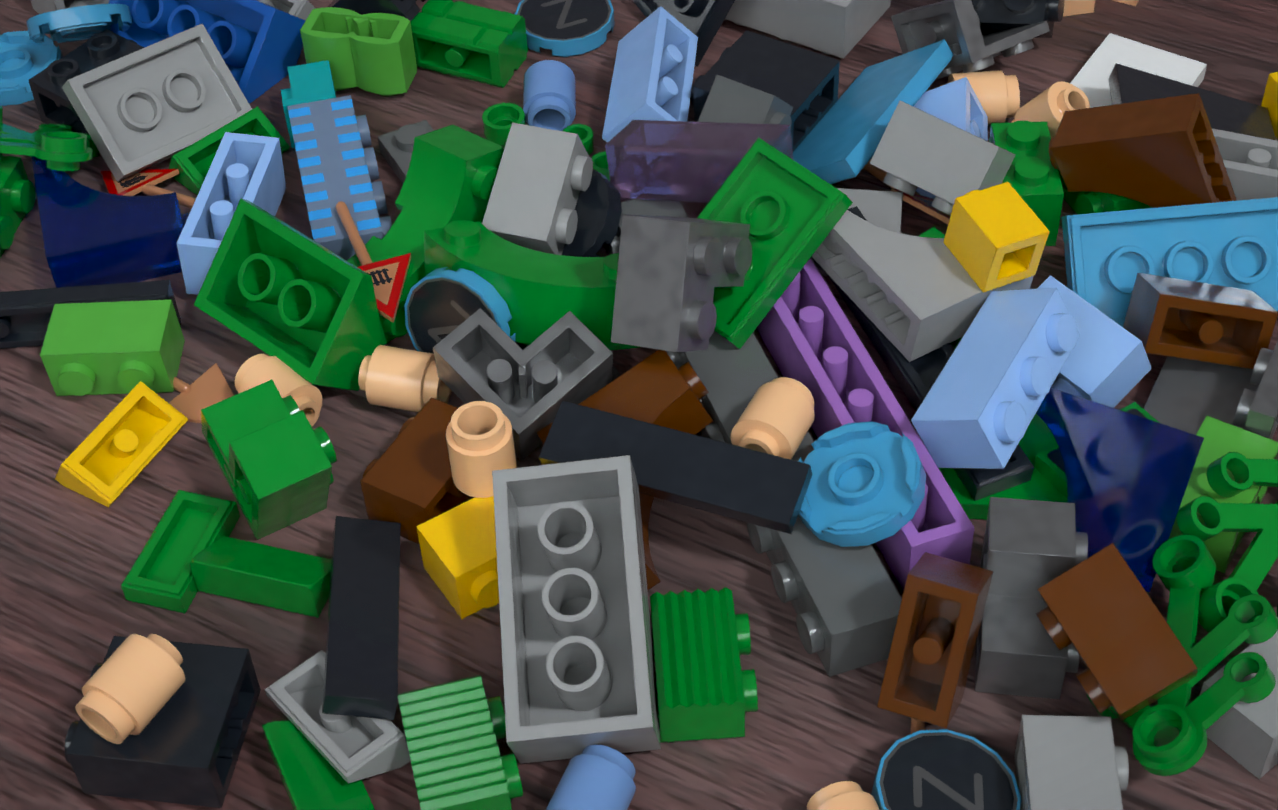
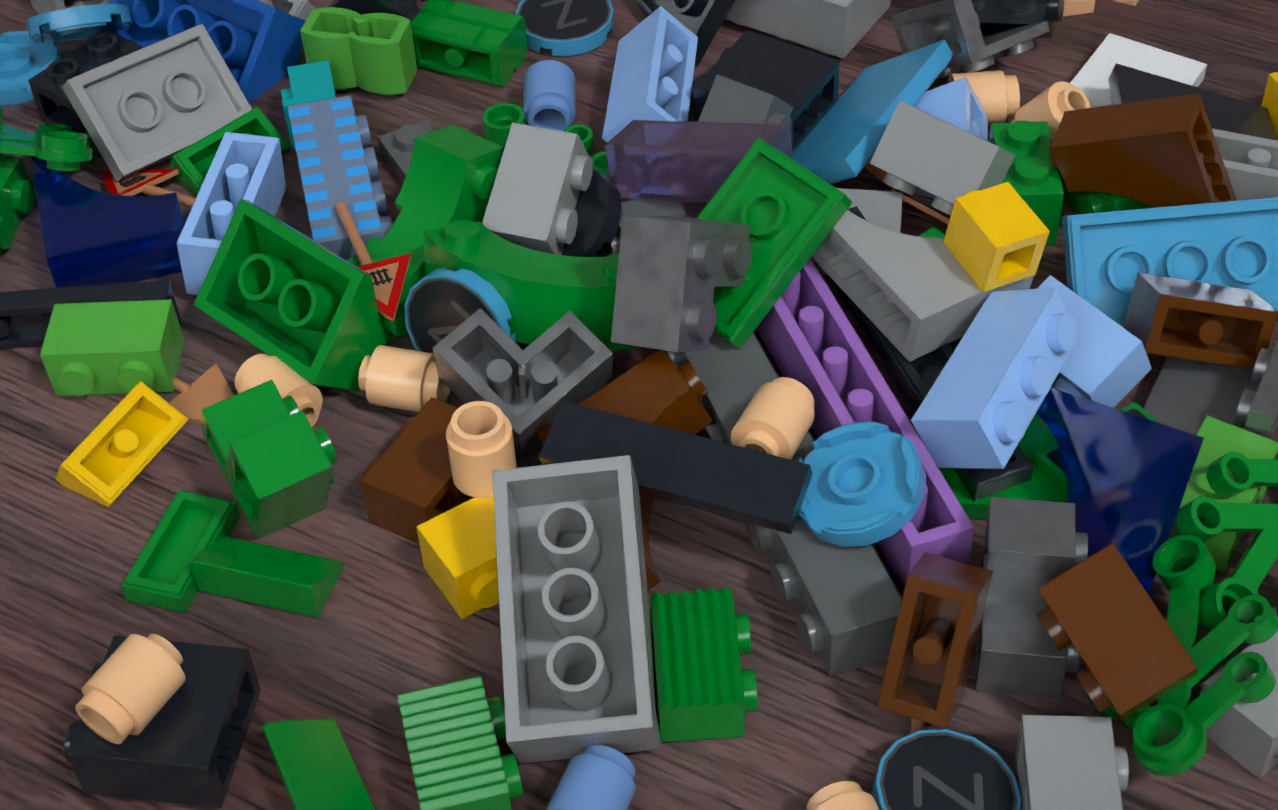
light grey slope [265,650,411,783] -> none
black tile [322,516,401,720] -> none

